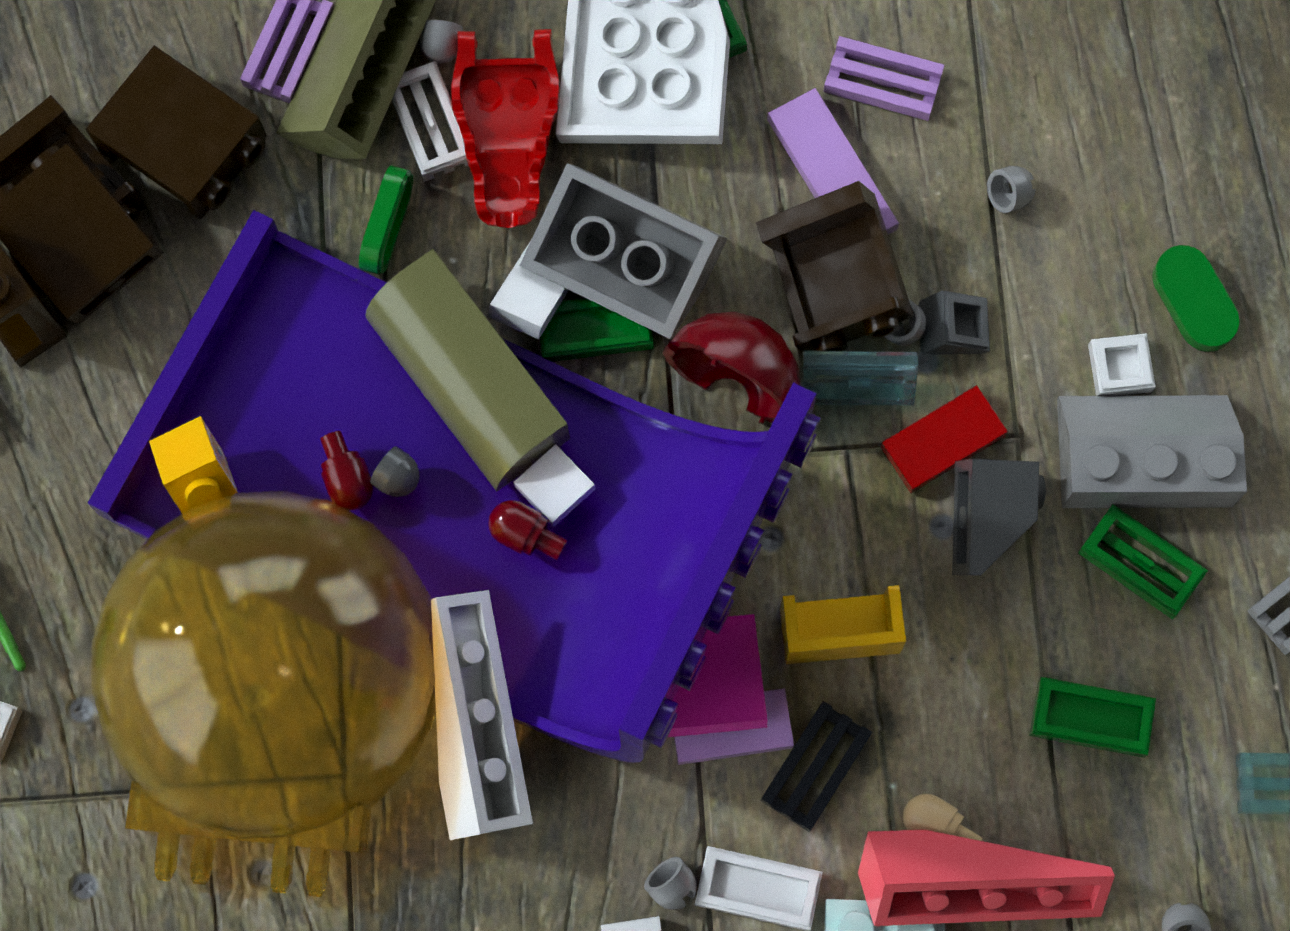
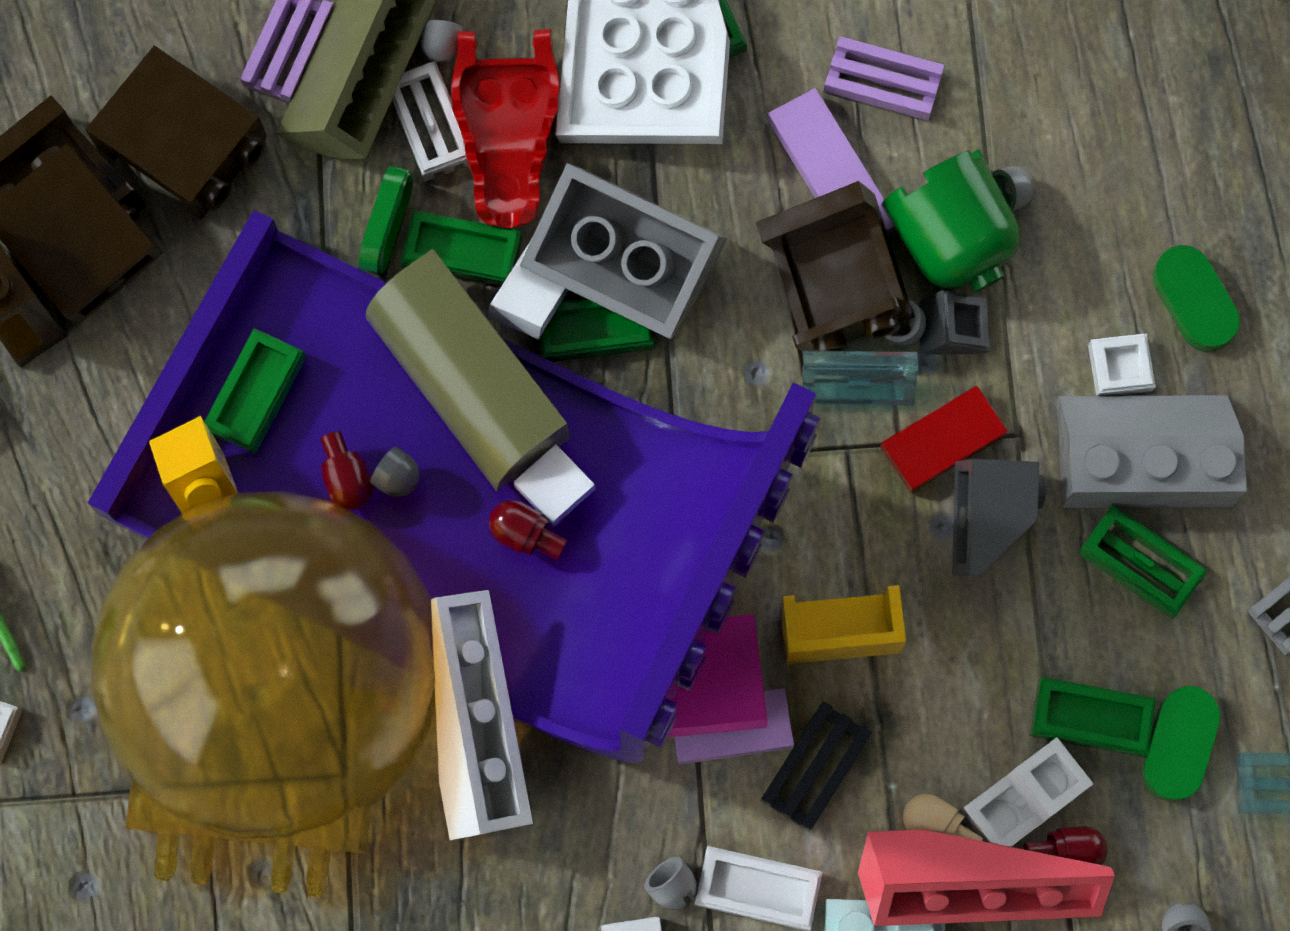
dark red cylinder [662,311,801,425] -> none
none -> green tile [204,328,307,455]
none -> green tile [401,210,522,287]
none -> green cylinder [881,149,1021,292]
none -> white slope [958,737,1093,847]
none -> dark red cylinder [1023,826,1108,865]
none -> green tile [1142,686,1220,802]

